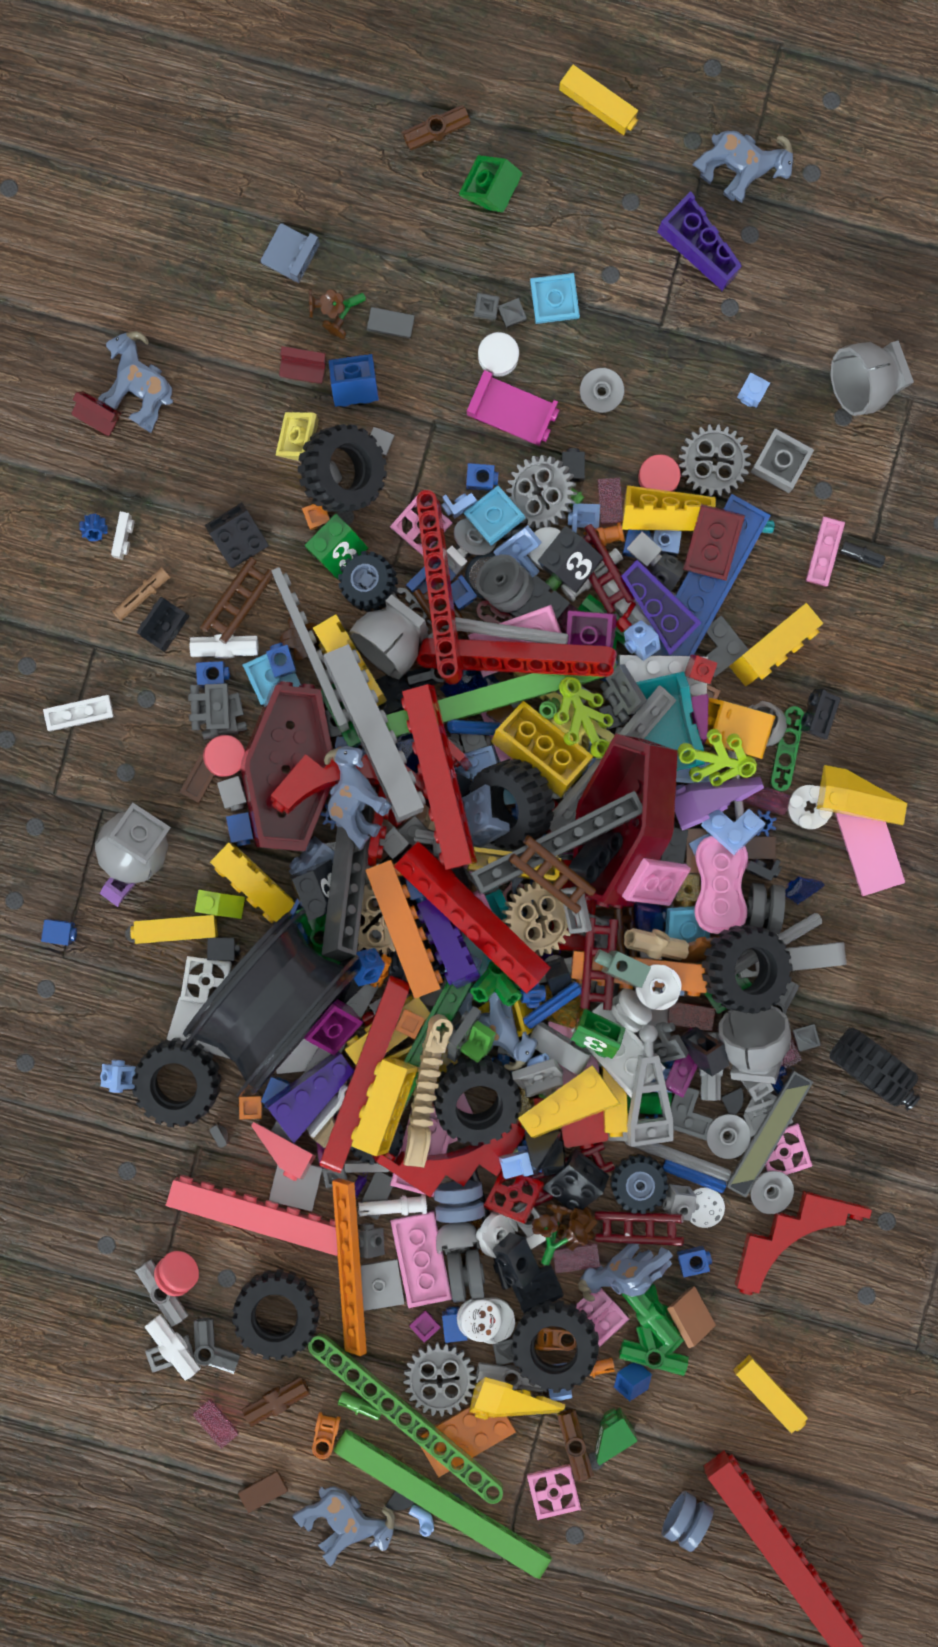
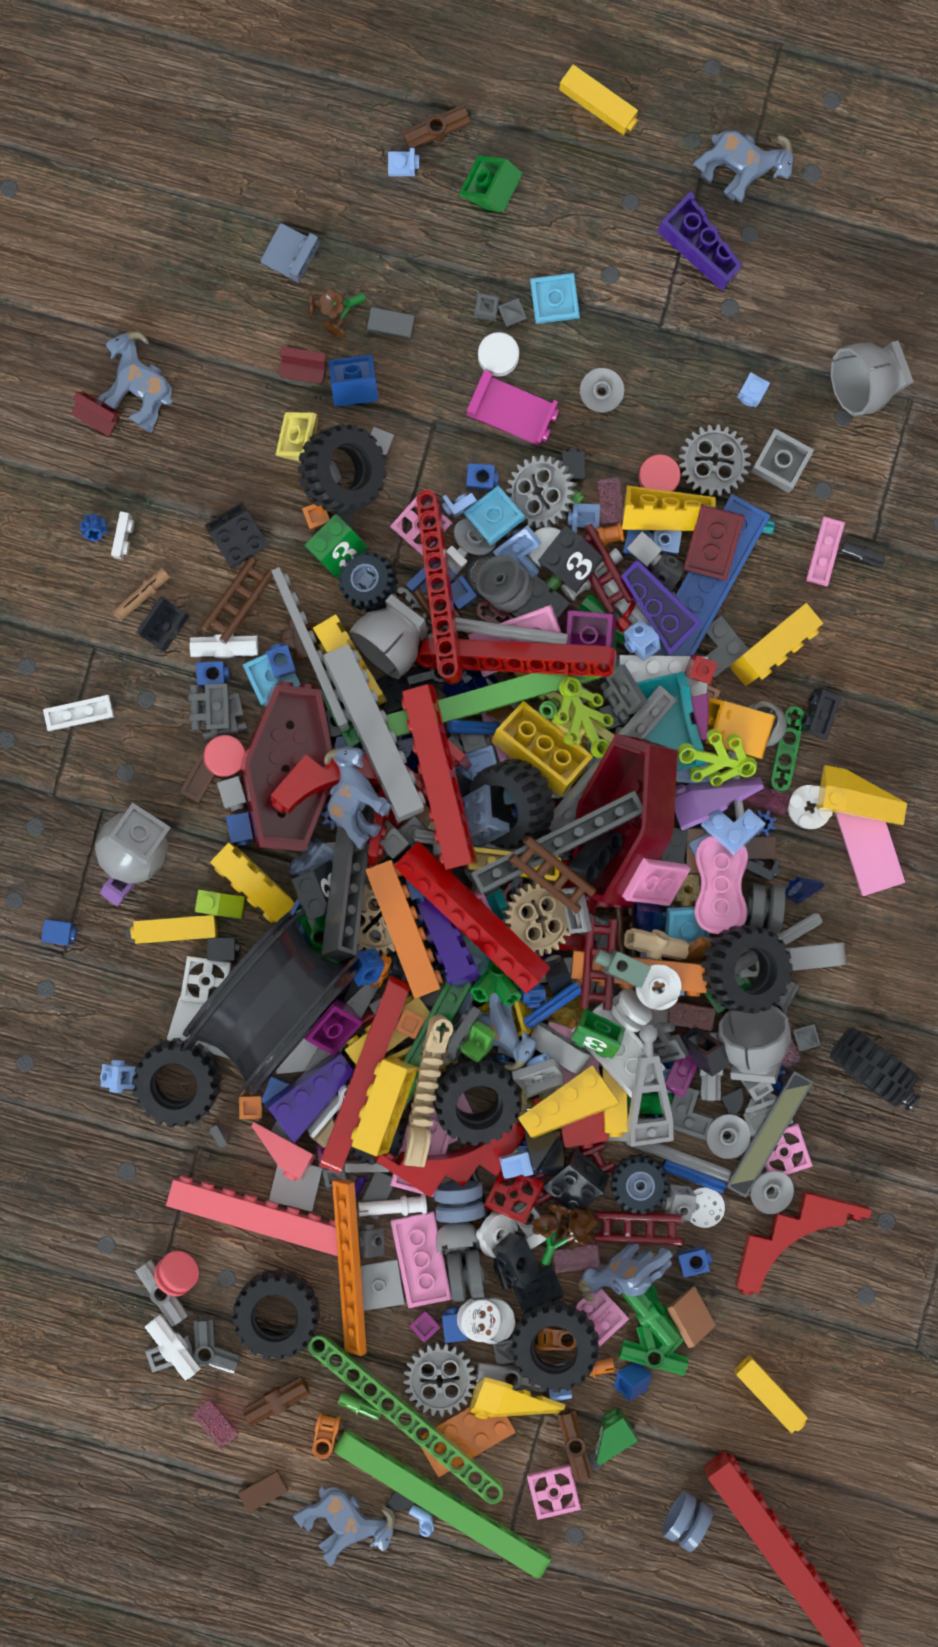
none -> light blue bracket [388,148,419,176]

